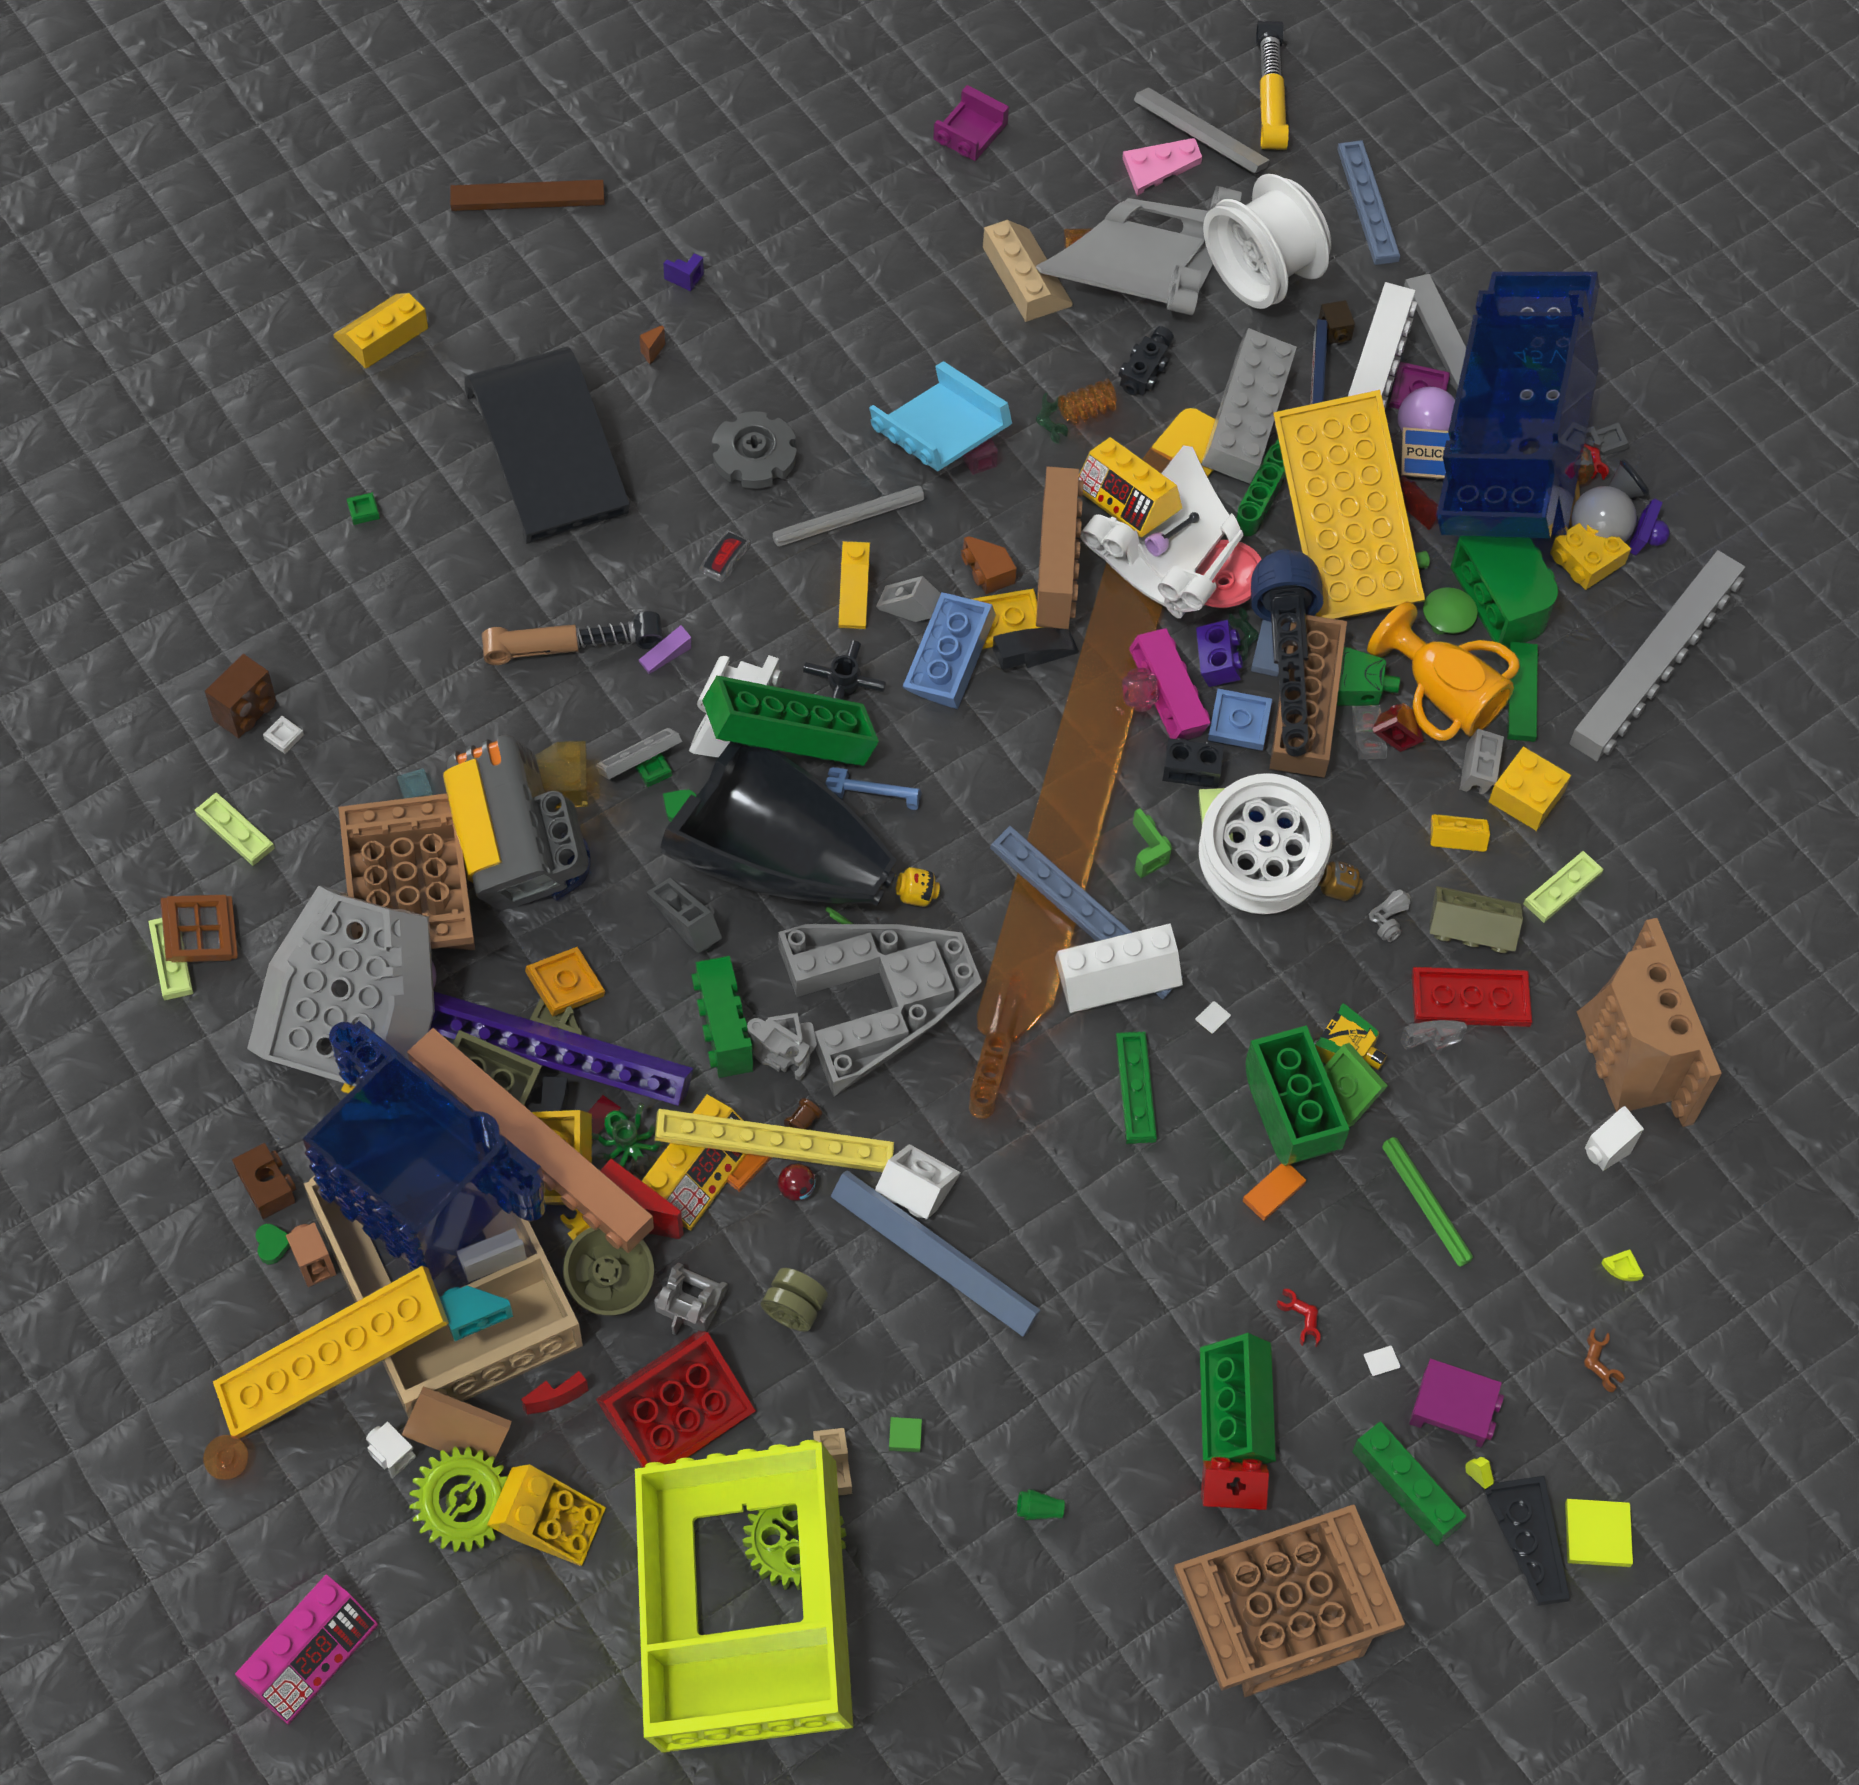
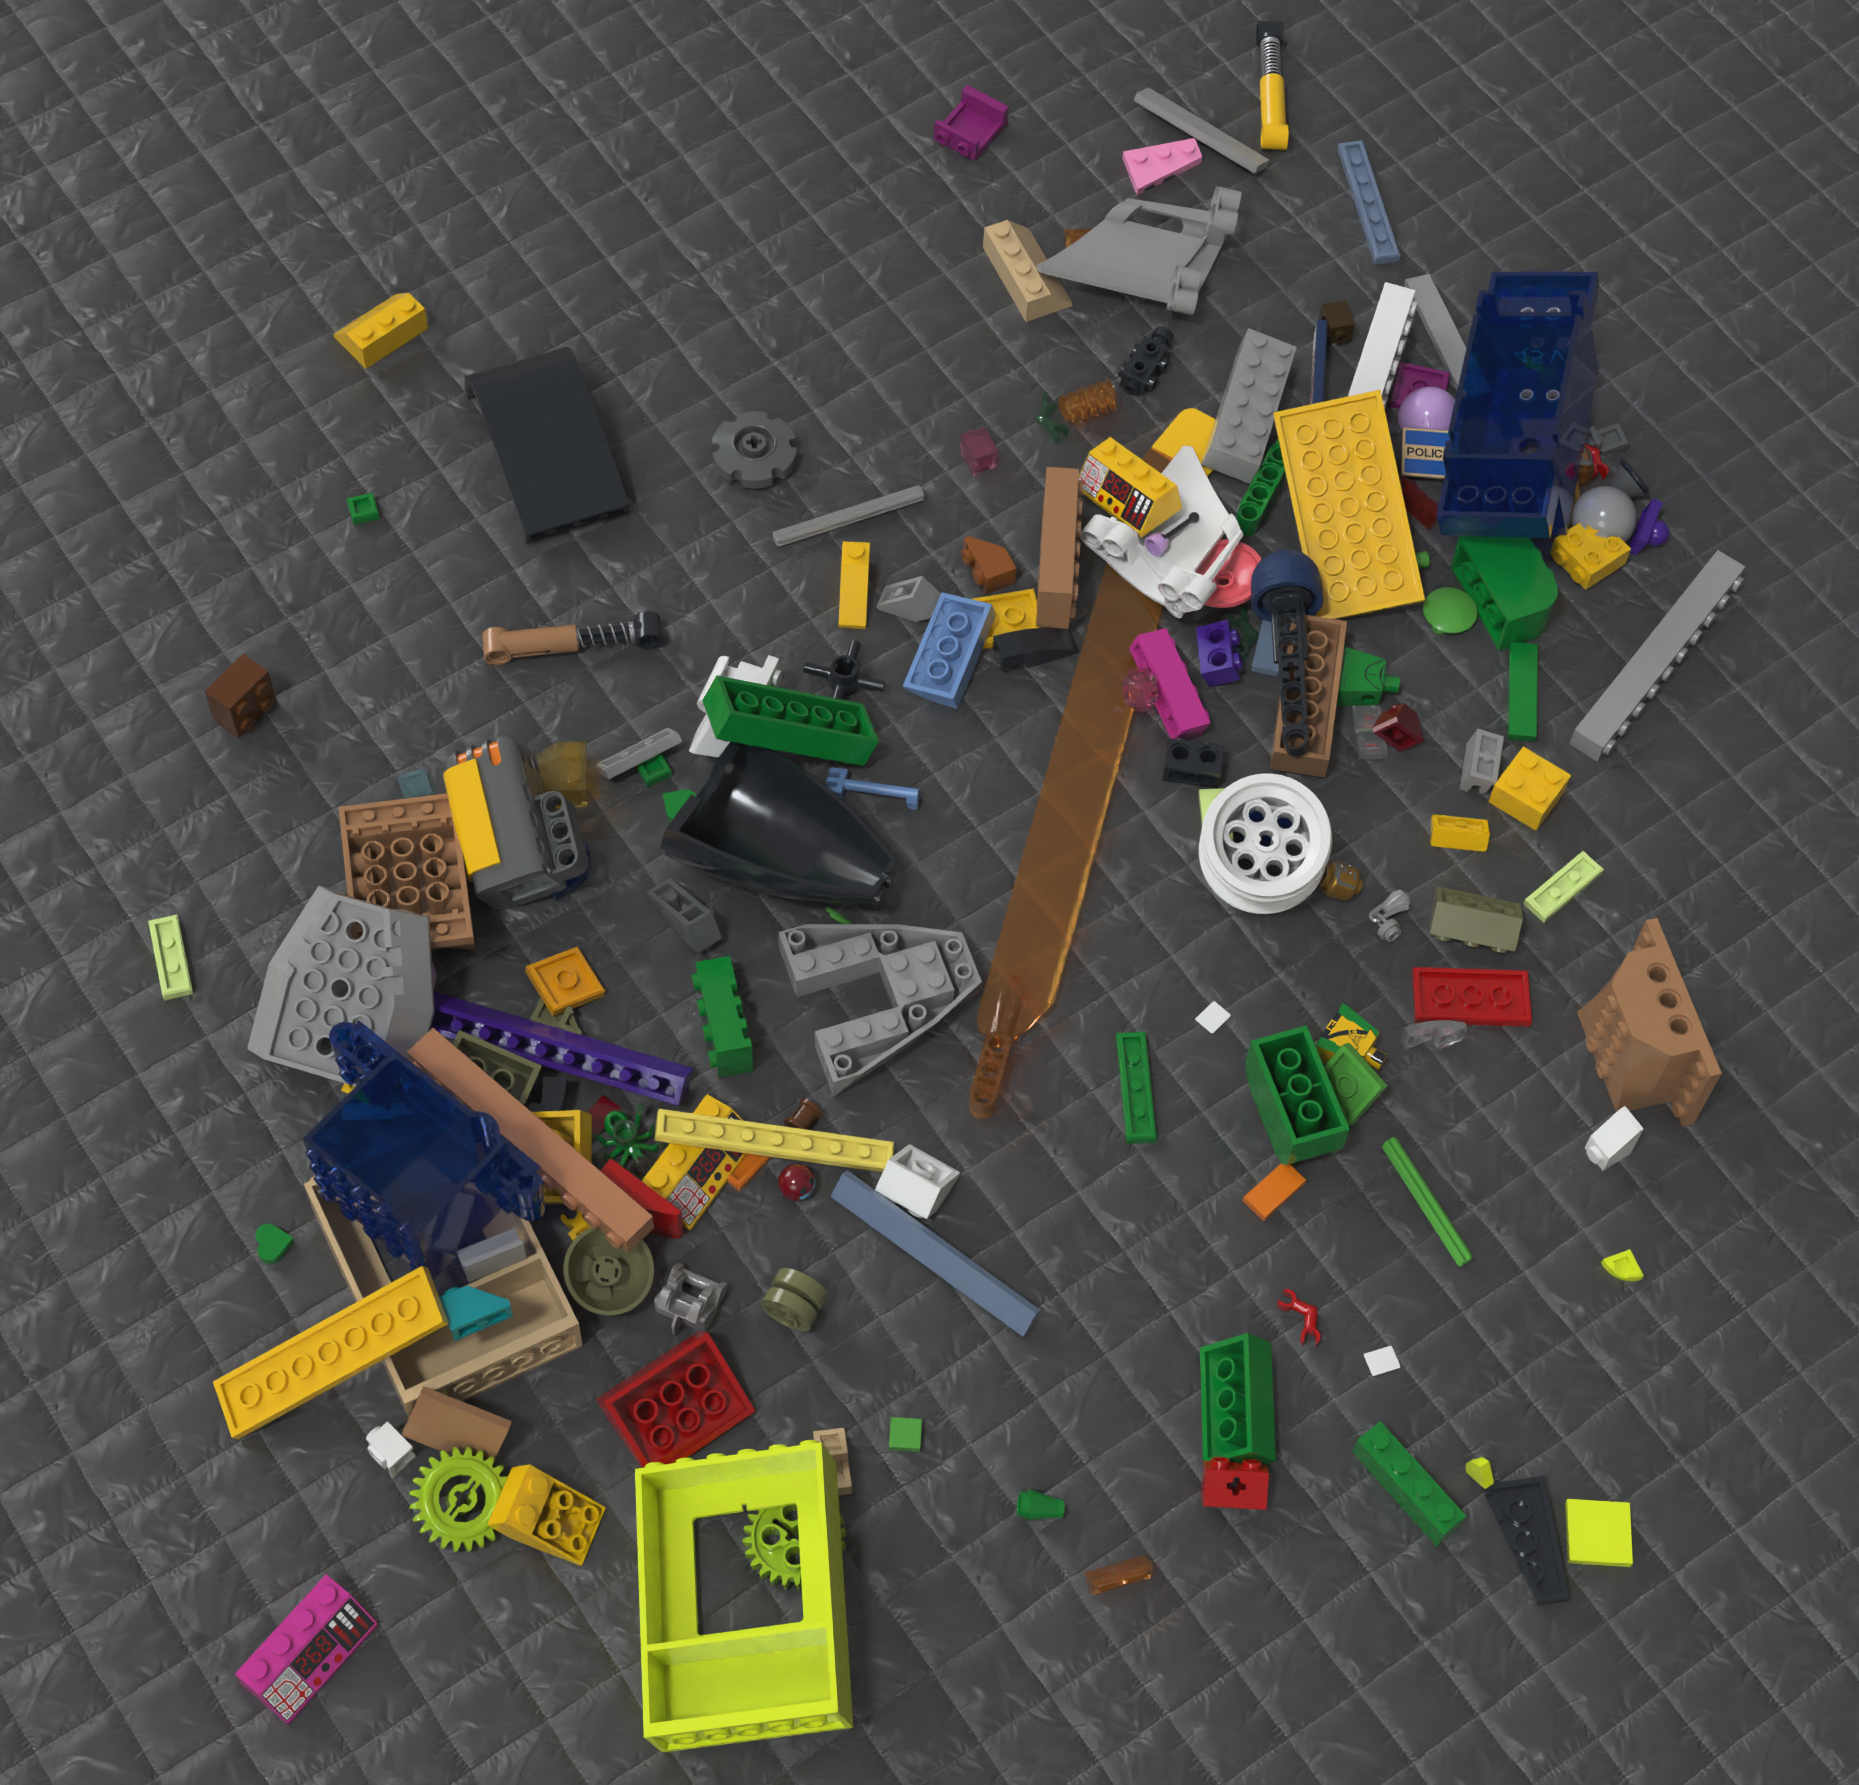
dark orange piece [160,895,238,962] -> none
yellowish green tile [195,792,275,866] -> none
clear orange piece [203,1435,248,1480] -> none
reddish brown brick [232,1143,297,1219] -> none
white tile [263,716,304,754] -> none
nougat brick [286,1222,336,1287] -> none
reddish brown tile [450,180,605,211] -> none
red slope [521,1371,589,1415] -> none
dark orange slope [639,325,665,364] -> none
medium lavender piece [639,625,691,674] -> none
dark purple panel [663,253,704,291] -> none
slope [698,530,751,583] -> none
light grey piece [747,1013,817,1080] -> none
medium azure panel [869,361,1012,471] -> none
yellow head [896,867,940,907] -> none
sand blue tile [990,826,1183,999] -> none
white slope [1055,924,1183,1013] -> none
bright green bracket [1133,808,1172,878] -> none
medium nougat wedge [1174,1504,1405,1698] -> none
white wheel [1203,174,1331,309] -> none
medium blue plate [1208,689,1272,751] -> none
light orange piece [1367,601,1520,741] -> none
magenta panel [1409,1358,1504,1448] -> none
dark orange arm [1584,1328,1625,1392] -> none
none -> clear orange slope [1084,1556,1154,1595]

